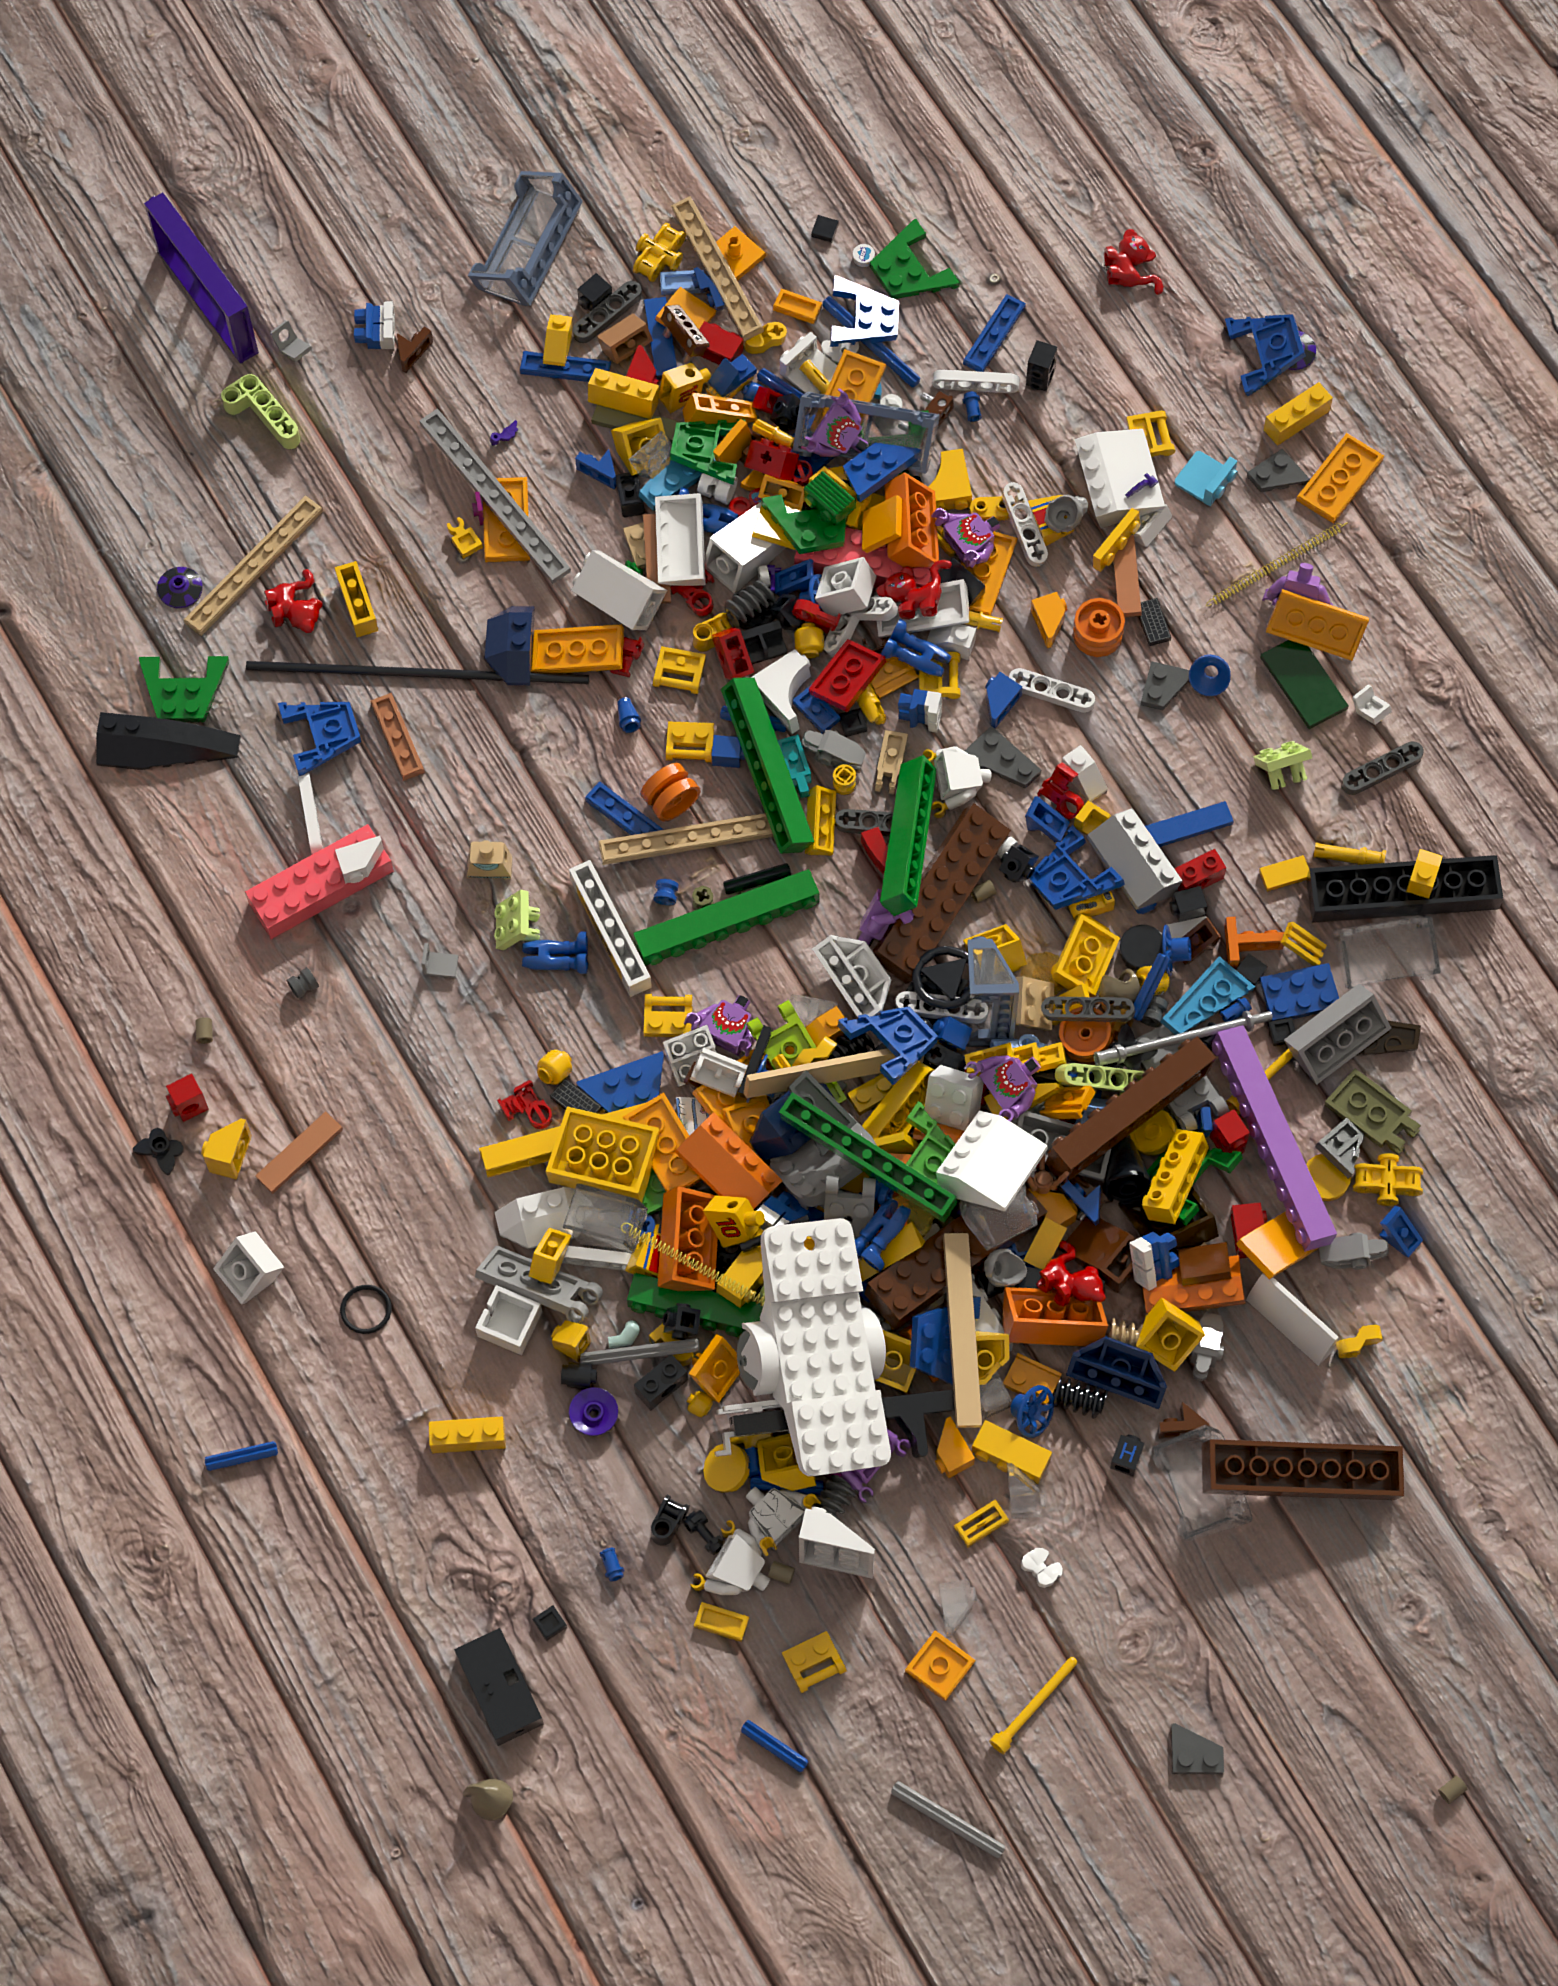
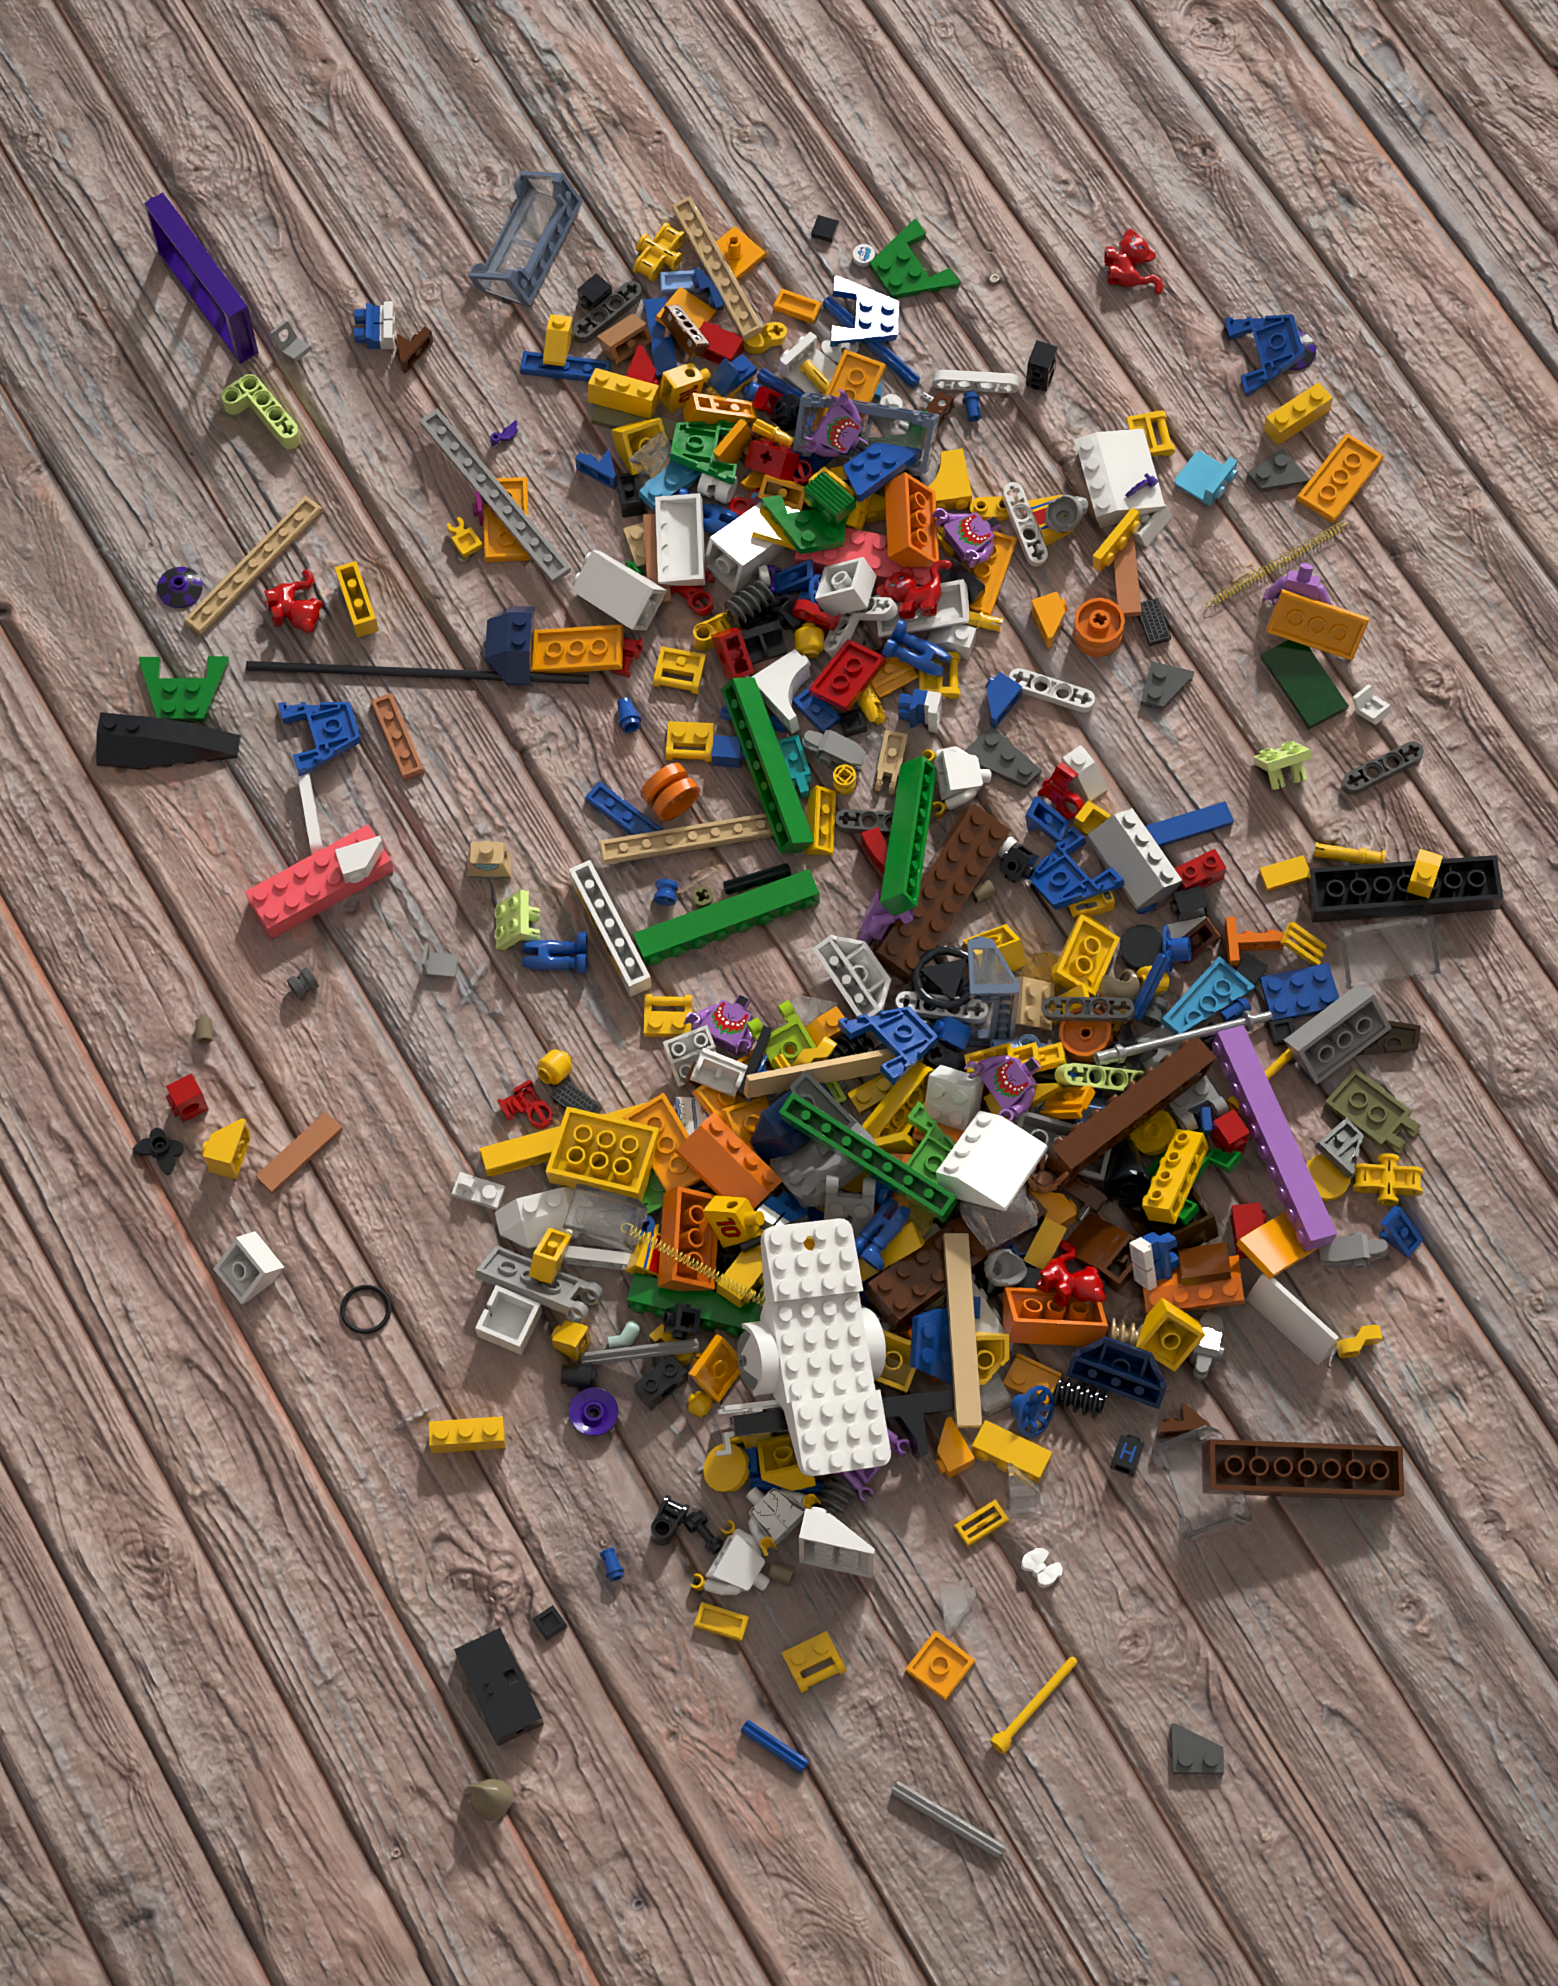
blue axle [205,1441,278,1471] -> none
blue wing [576,1051,664,1113] -> none
light orange tile [862,495,902,553] -> none
blue tile [963,294,1026,372] -> none
blue slope [1062,1180,1101,1226] -> none
blue piece [1189,654,1231,696] -> none
dark tan hinge [1438,1775,1468,1804] -> none
none -> white hinge [452,1172,506,1210]

